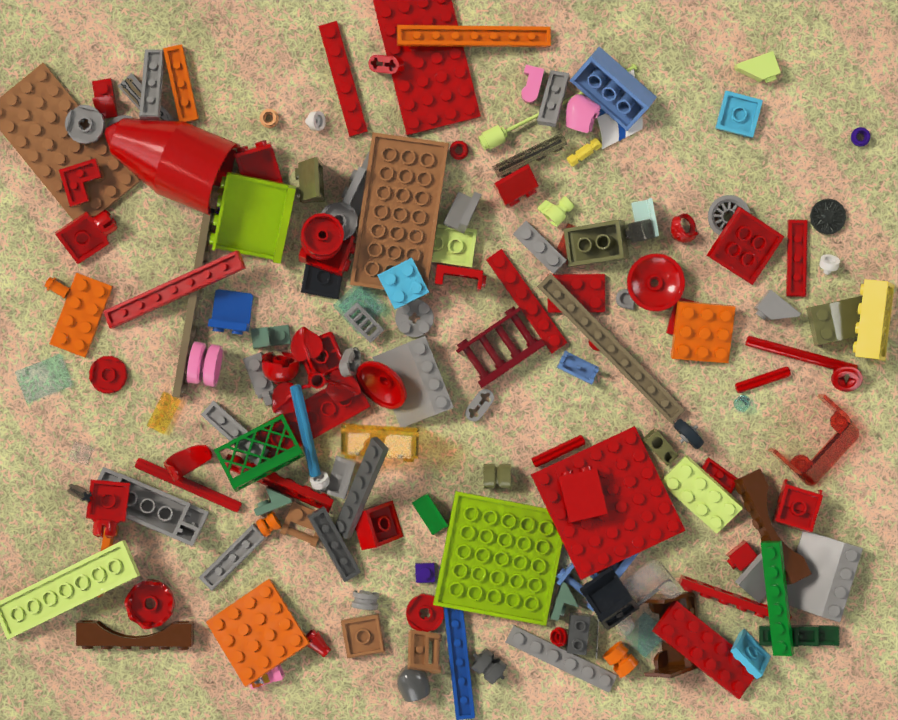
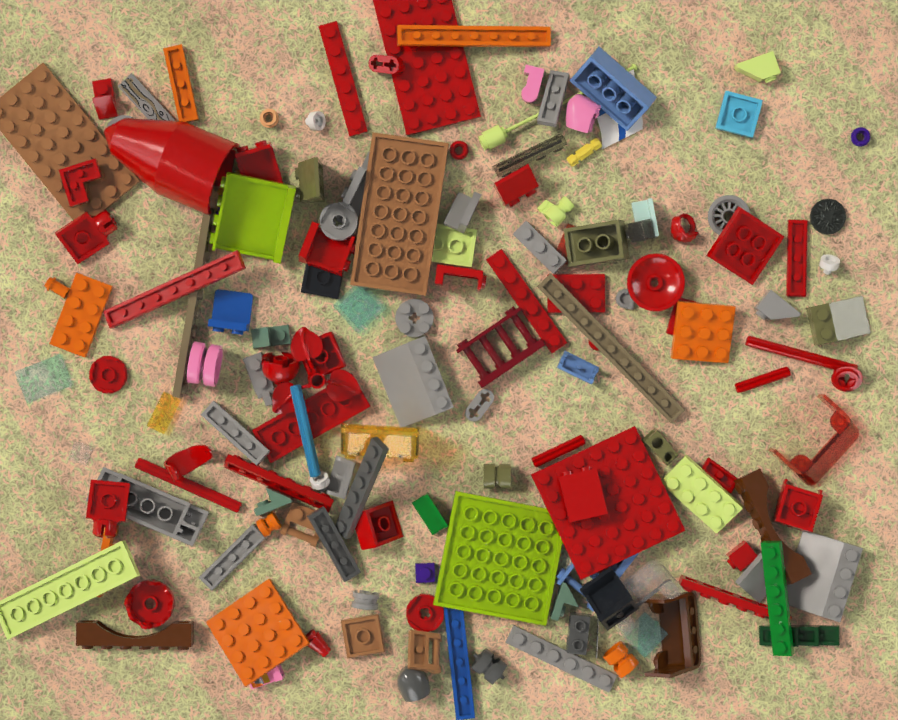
light grey plate [65,105,105,144] -> none
axle [67,484,92,502] -> none
light grey tile [139,50,165,120] -> none
green fence [214,414,304,492] -> none
red wheel [300,213,344,261] -> none
light grey beam [339,347,361,377] -> none
light grey slope [343,302,384,343] -> none
red dish [356,361,407,409] -> none
medium azure plate [377,258,430,310] -> none
red plate [550,627,568,647] -> none
red plate [652,600,755,700] -> none
black wheel [673,419,704,449] -> none
medium azure plate [730,629,771,679] -> none
clear light blue hinge [734,395,751,412] -> none
light yellow slope [853,279,895,361] -> none

